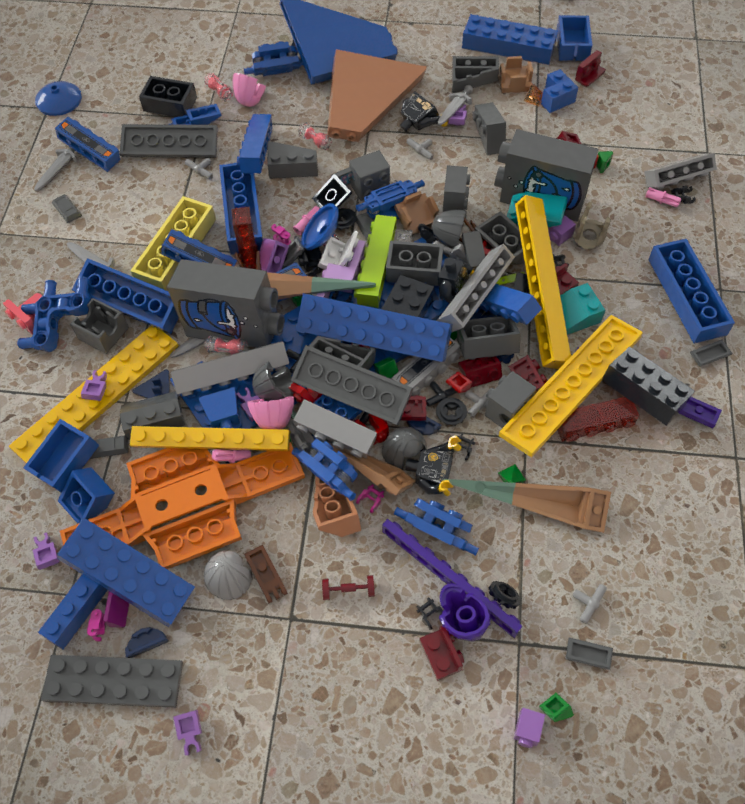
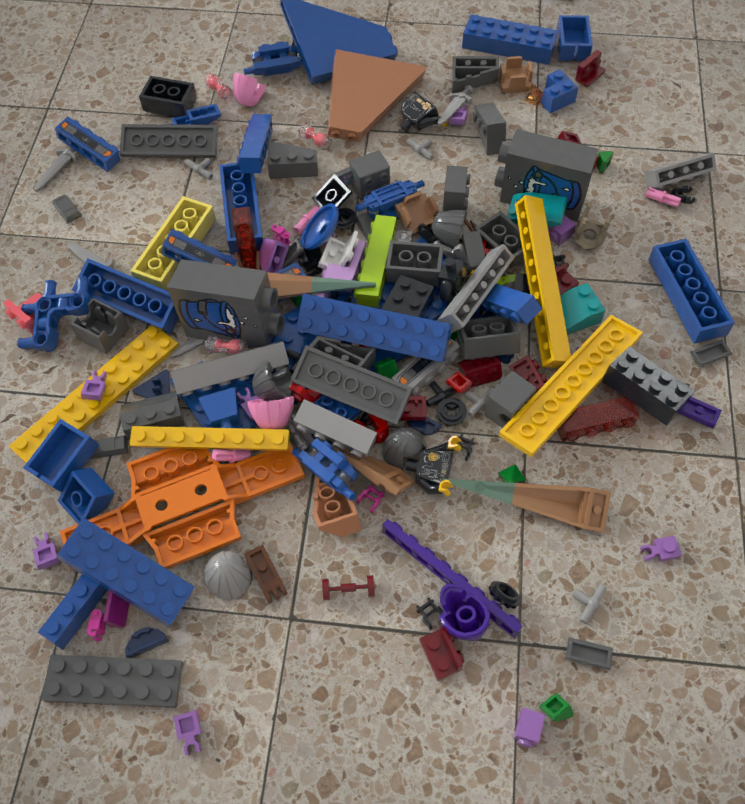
blue dish [35,81,82,116] -> none
blue piece [394,498,479,556] -> none
none -> medium lavender plate [640,536,682,562]

